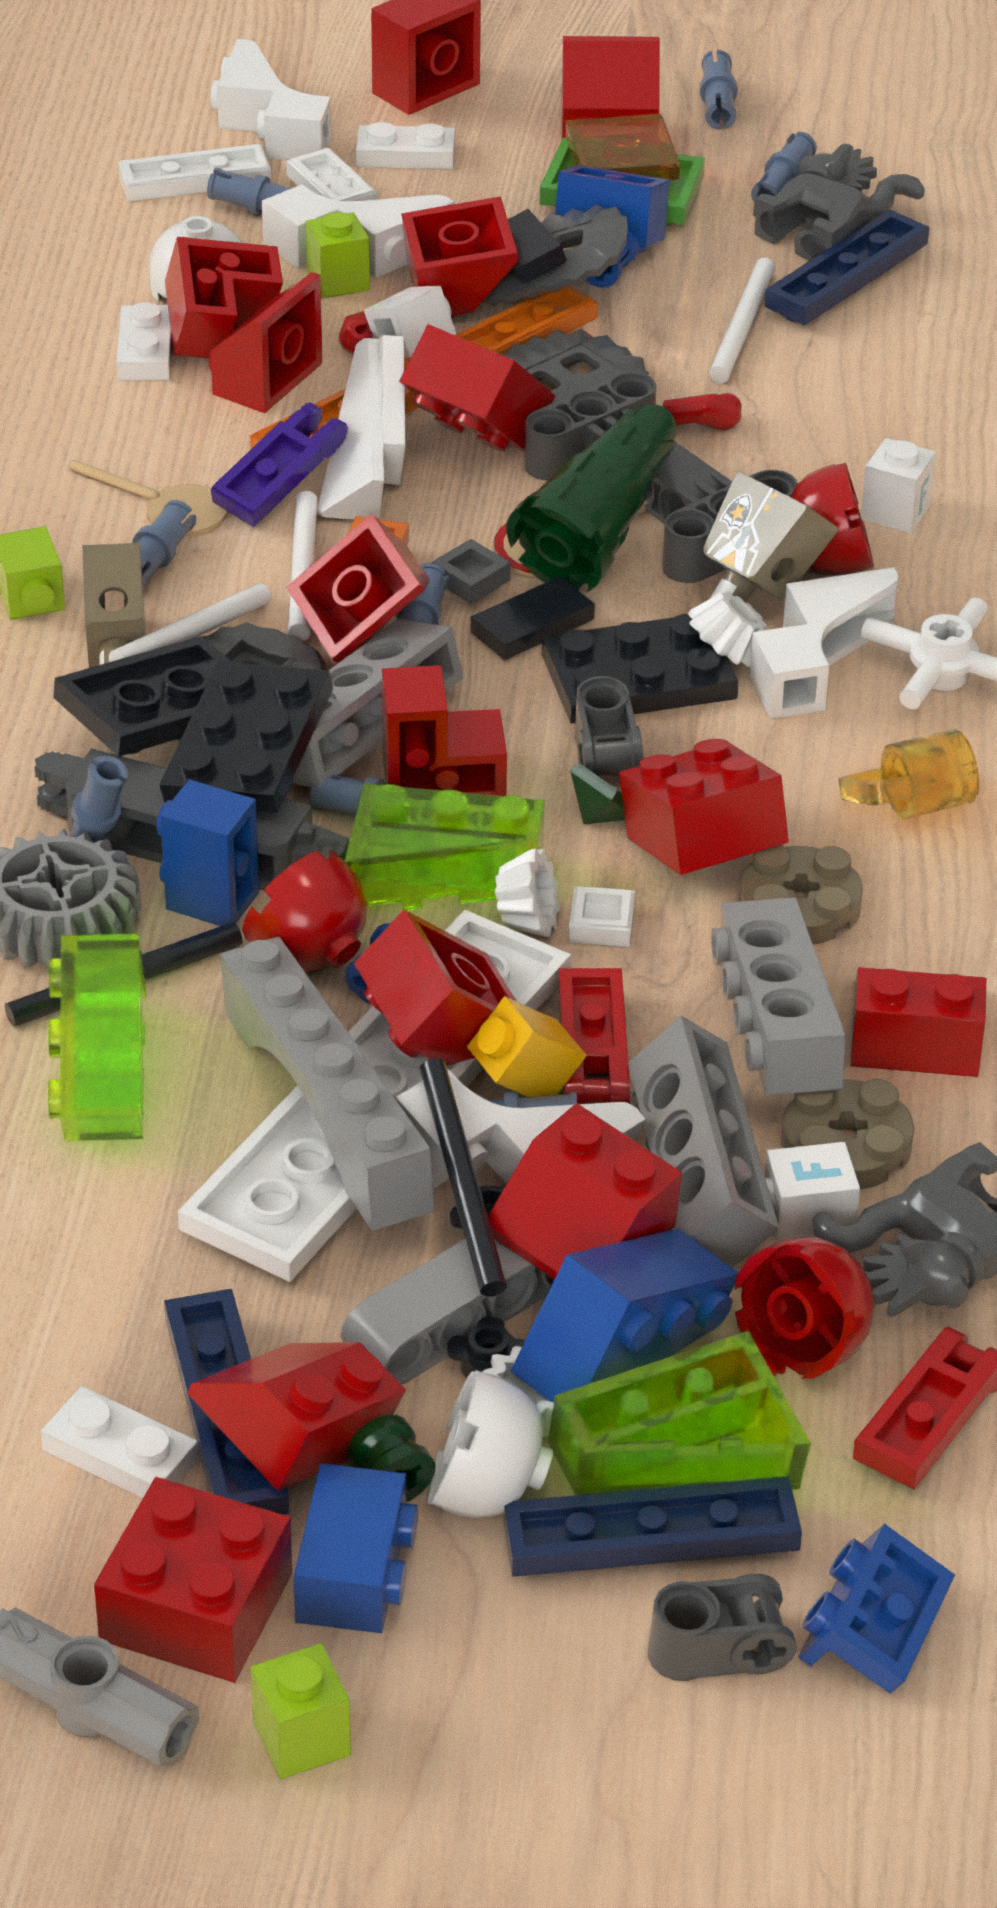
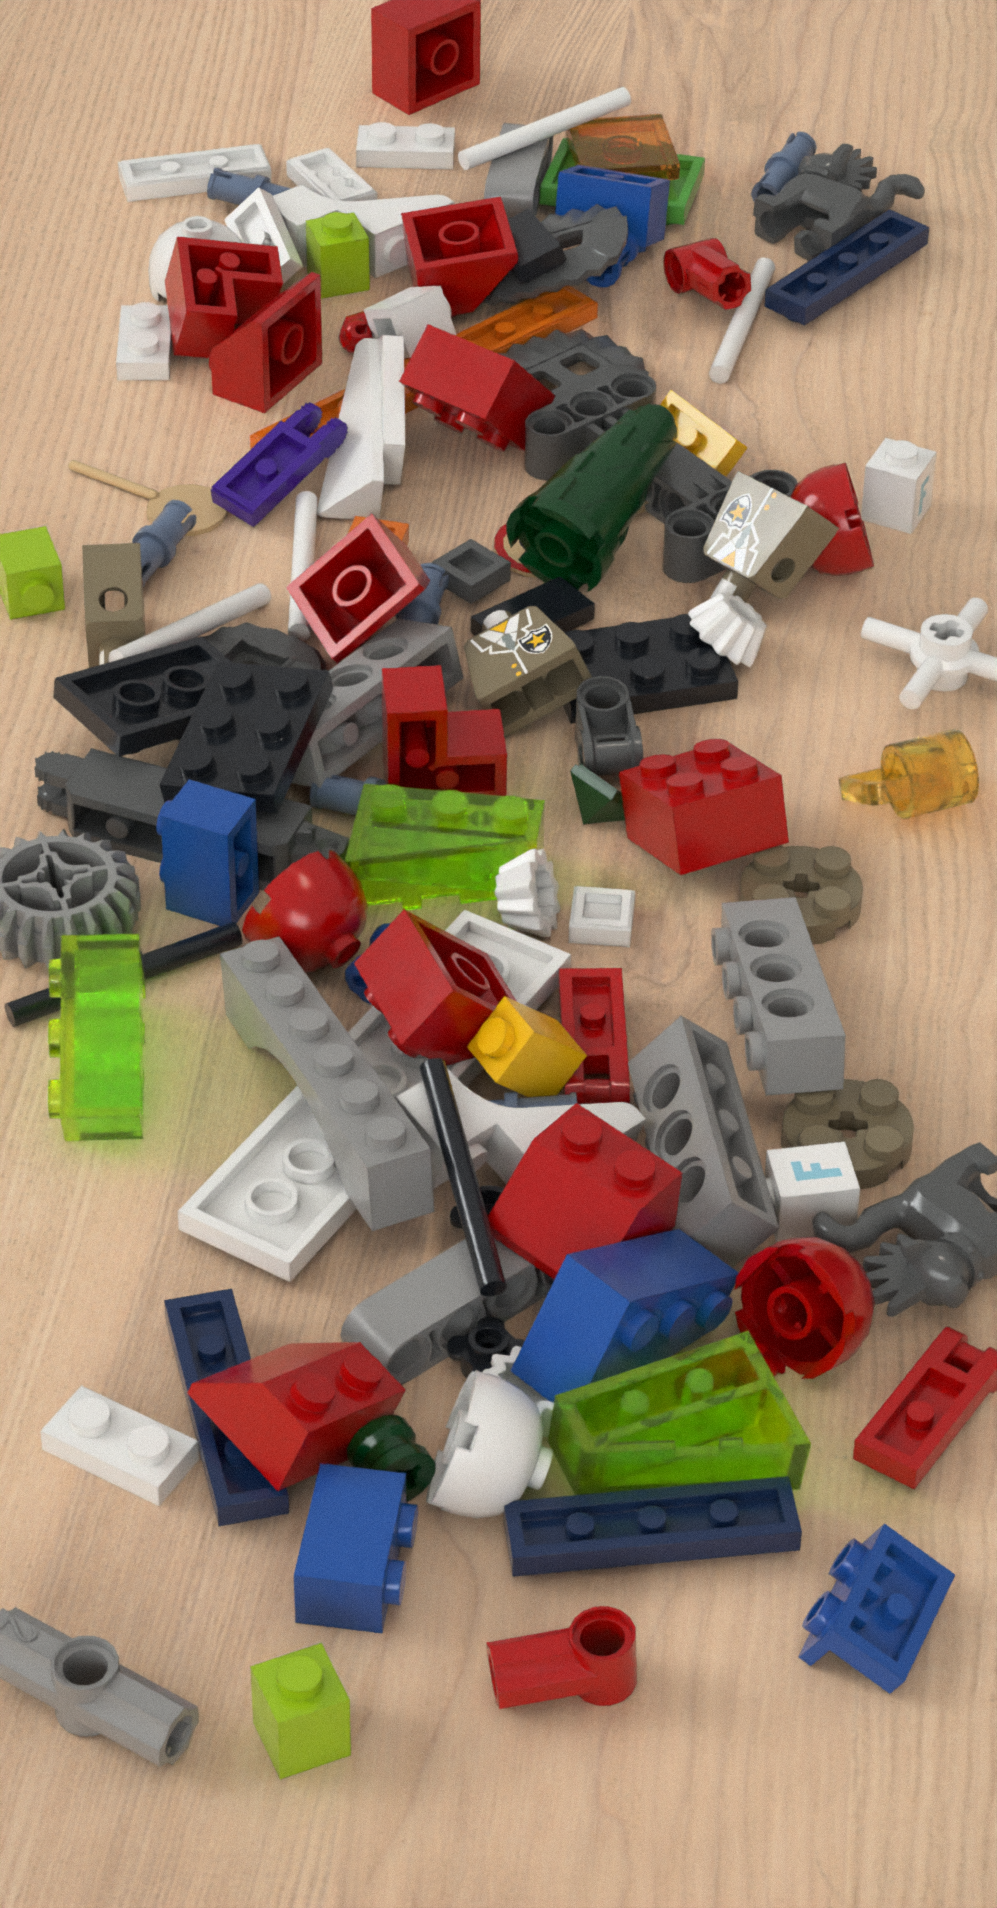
sand blue pin [69,755,128,842] -> none
red brick [94,1476,293,1683] -> none
white arch [210,39,331,160] -> none
red slope [561,36,660,151] -> none
dark grey piece [648,1574,797,1681] -> none
red arm [663,393,742,431] -> none
sand blue pin [700,50,738,129] -> none
white arch [750,567,899,719] -> none
red slope [850,967,987,1077] -> none
none -> white plate [224,188,303,284]
none -> white bar [458,87,631,170]
none -> dark tan torso [464,606,592,737]
none -> light grey beam [484,123,553,219]
none -> red piece [486,1606,637,1709]
none -> yellow plate [660,390,748,477]
none -> red piece [663,238,752,310]

